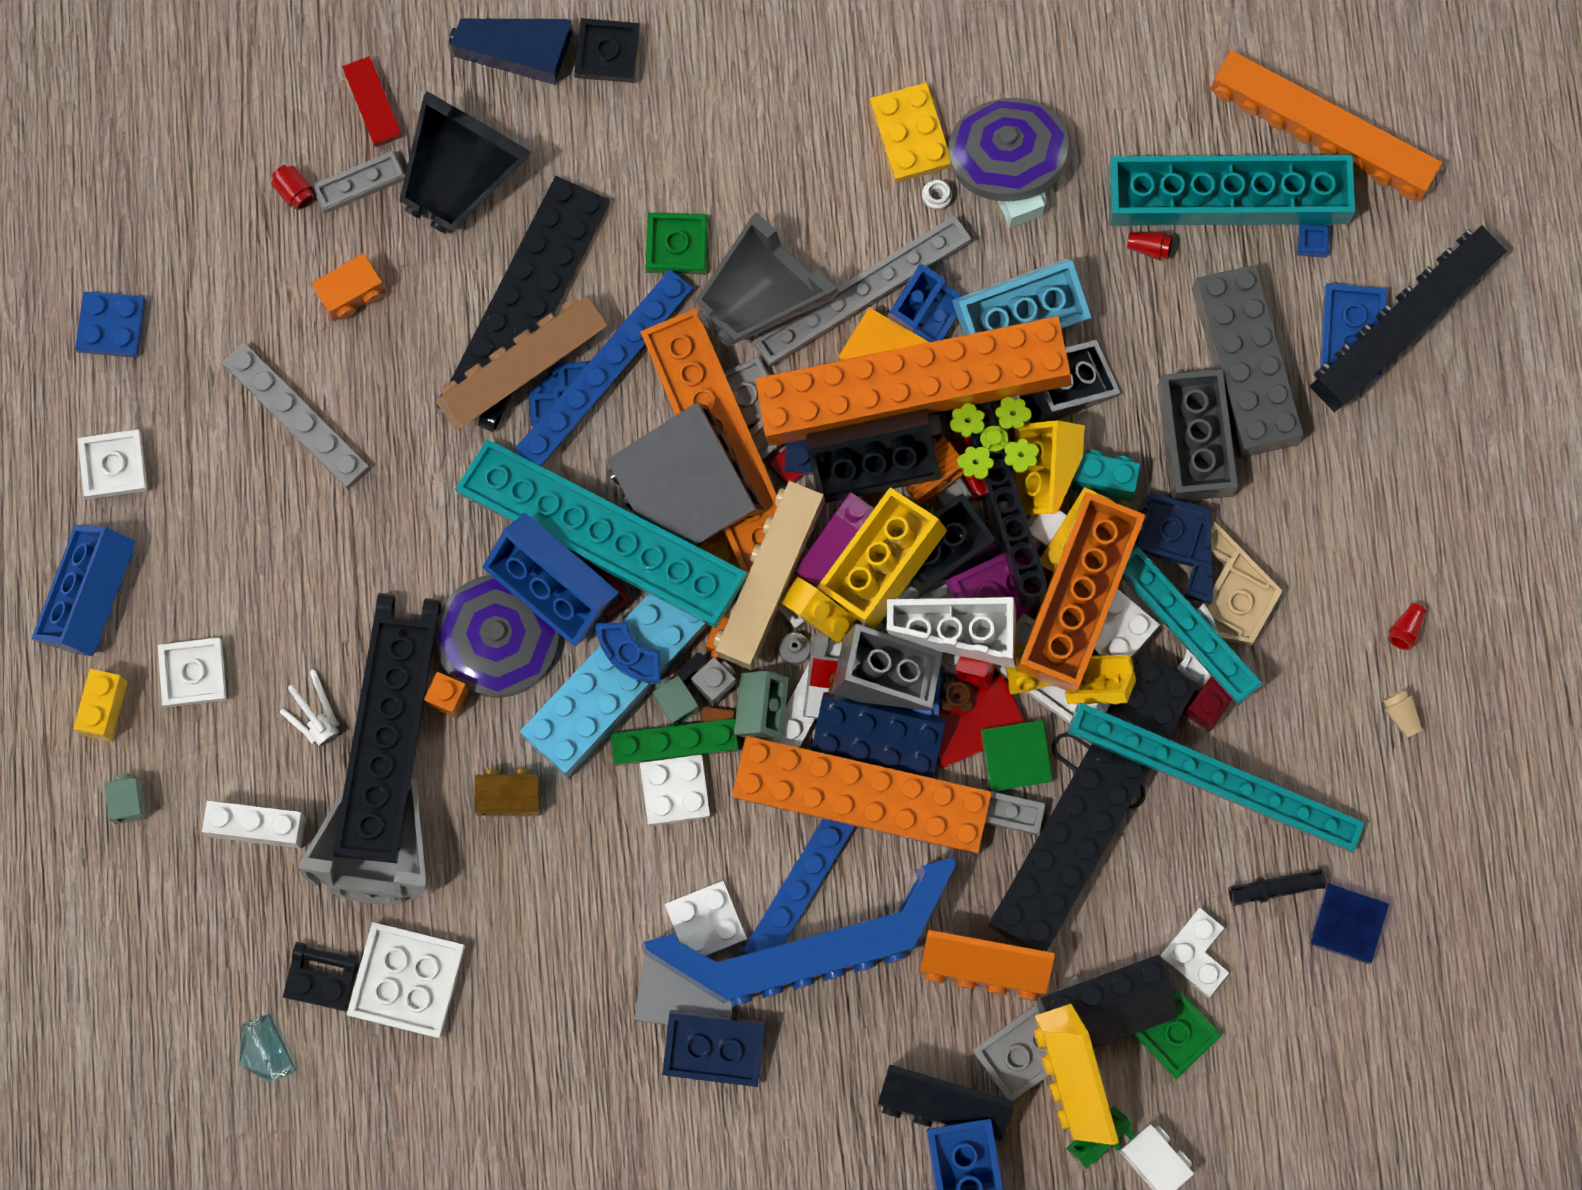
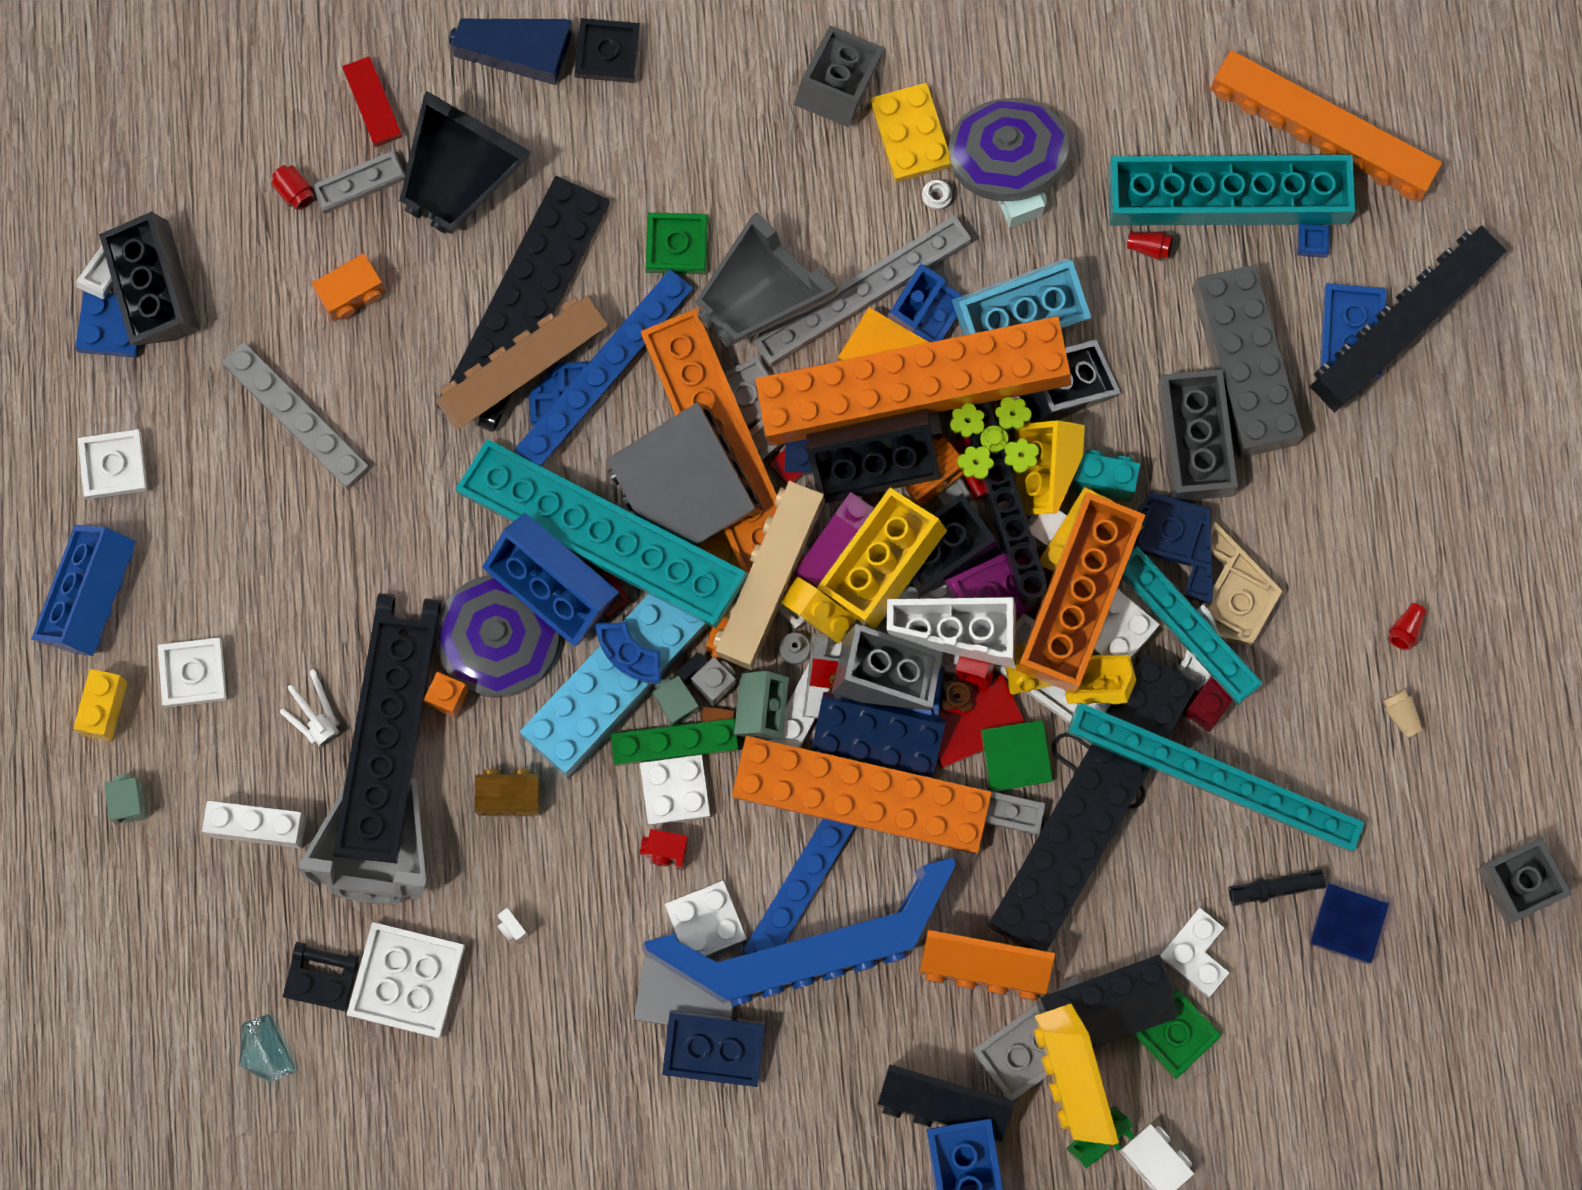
none -> white tile [76,245,113,299]
none -> black slope [99,212,200,346]
none -> white plate [497,908,528,943]
none -> red brick [640,829,688,871]
none -> dark grey slope [794,26,884,127]
none -> dark grey brick [1477,837,1572,925]

